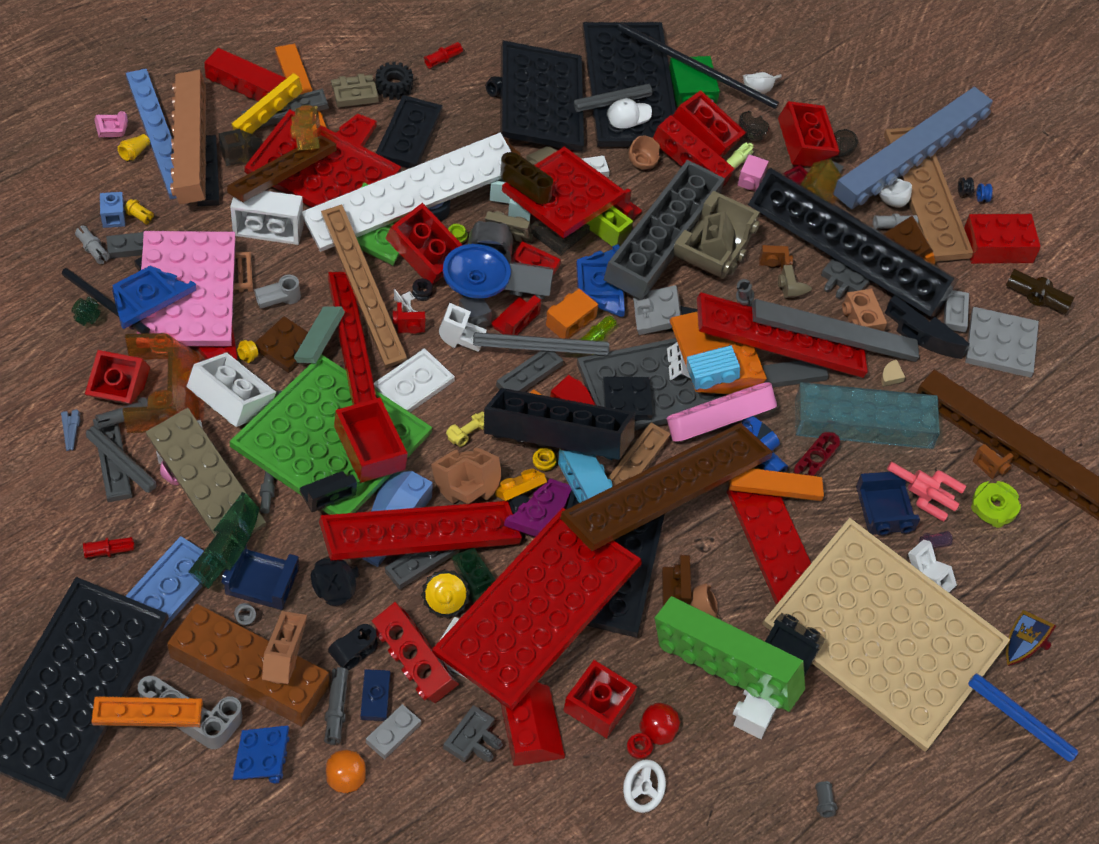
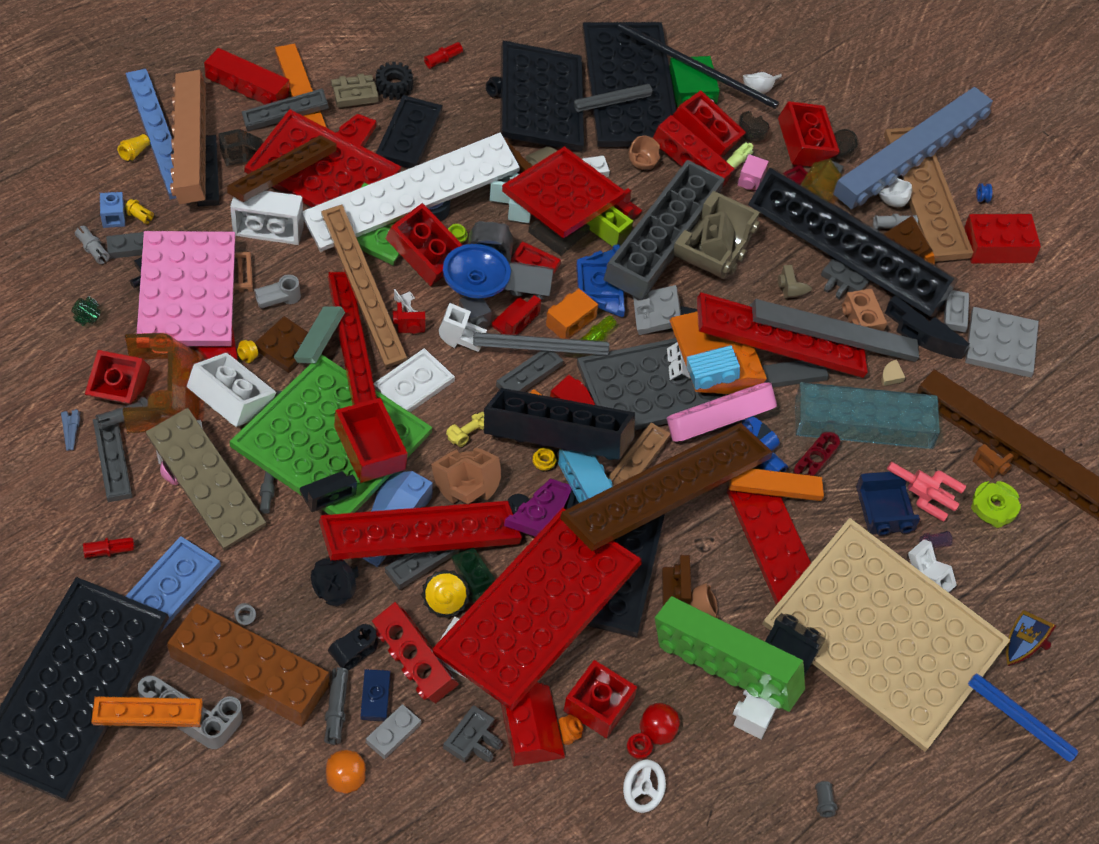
black bar [62,268,150,336] -> none
dark grey axle [86,426,157,493] -> none
bright pink plate [94,111,128,137] -> none
blue wing [112,265,196,329] -> none
clear green slope [188,492,259,589] -> none
dark blue panel [222,541,299,611] -> none
yellow plate [231,73,303,142] -> none
blue hinge [233,725,290,783] -> none
nougat slope [262,611,307,684] -> none
clear yellow brick [291,105,321,150] -> none
black bush [412,279,433,301] -> none
dark tan plate [485,211,533,242] -> none
light orange plate [495,469,547,501] -> none
dark brown beam [500,152,553,204] -> none
black plate [602,377,653,420] -> none
white cap [607,98,652,128] -> none
dark grey pin [736,279,754,307] -> none
dark orange bracket [759,245,793,273] -> none
black bush [958,177,974,196] -> none
dark brown piece [1006,269,1075,314] -> none
none -> orange plate [558,715,583,745]

